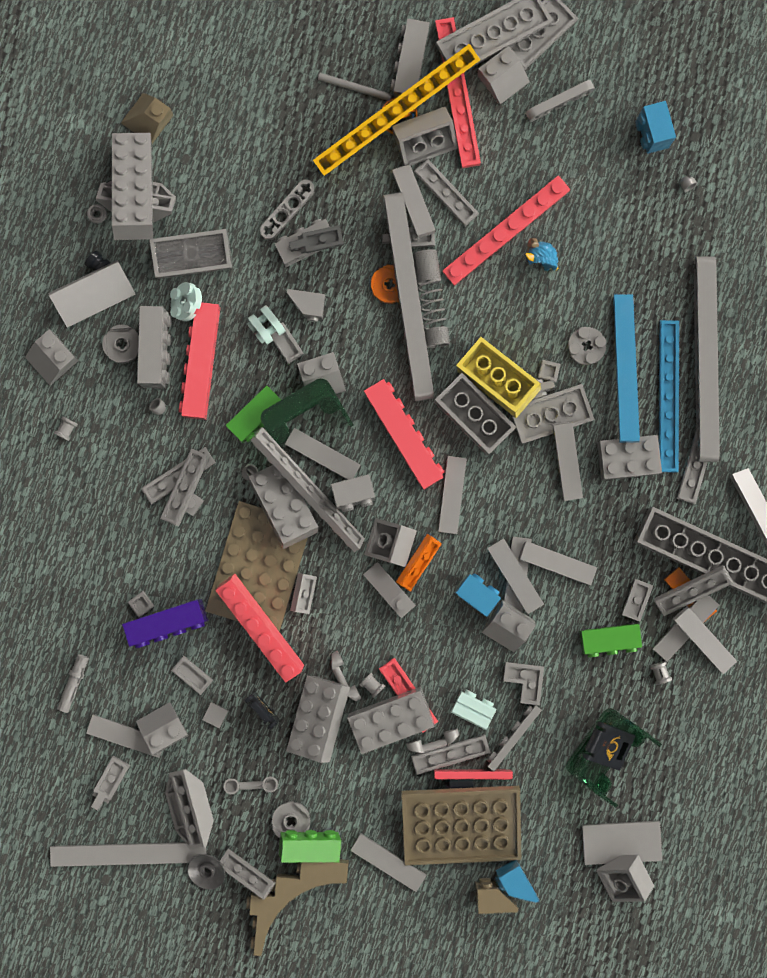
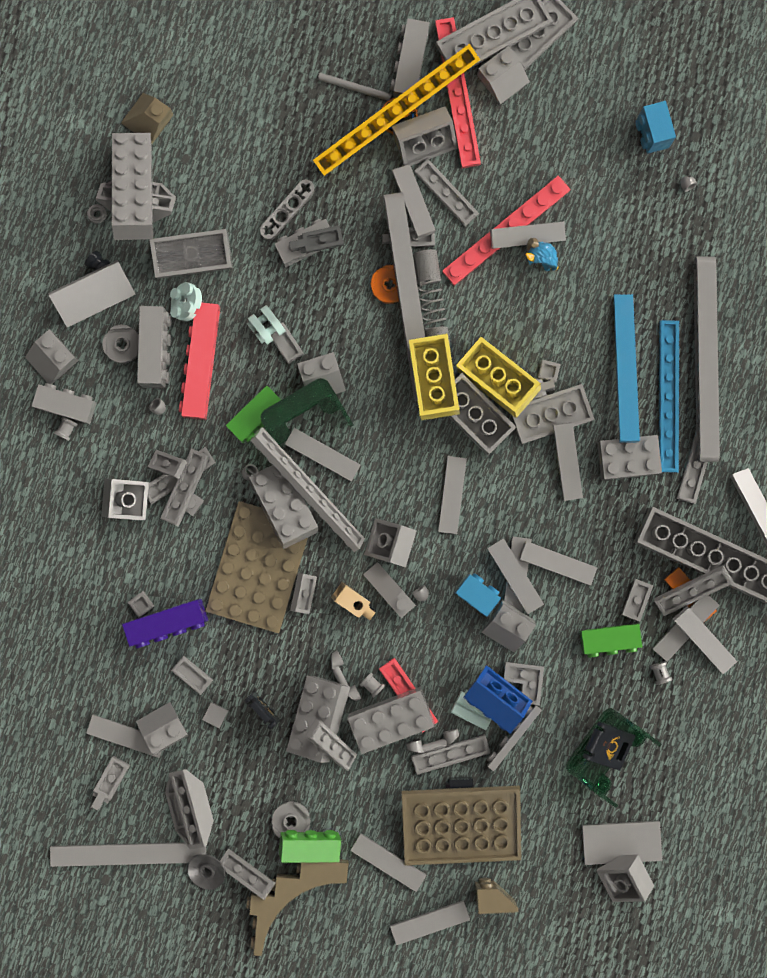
light grey pin [57,654,89,713] -> none
coral brick [215,574,304,683] -> none
light grey bar [224,777,278,794] -> none
light grey slope [287,289,326,322] -> none
light grey brick [331,474,375,512] -> none
coral brick [364,379,444,490] -> none
orange tile [396,534,442,592] -> none
coral tile [434,769,513,780] -> none
dark azure slope [495,860,539,903] -> none
light grey beam [526,80,595,122] -> none
light grey plate [568,327,606,365] -> none
none -> light grey brick [32,383,97,425]
none -> light grey slope [101,478,149,520]
none -> light grey plate [148,450,187,479]
none -> light grey tile [306,719,357,771]
none -> tan torso [331,582,376,620]
none -> light grey tile [390,900,470,945]
none -> light yellow brick [409,334,460,420]
none -> light grey hinge [412,585,429,602]
none -> blue slope [463,665,533,734]
none -> light grey tile [490,221,566,249]

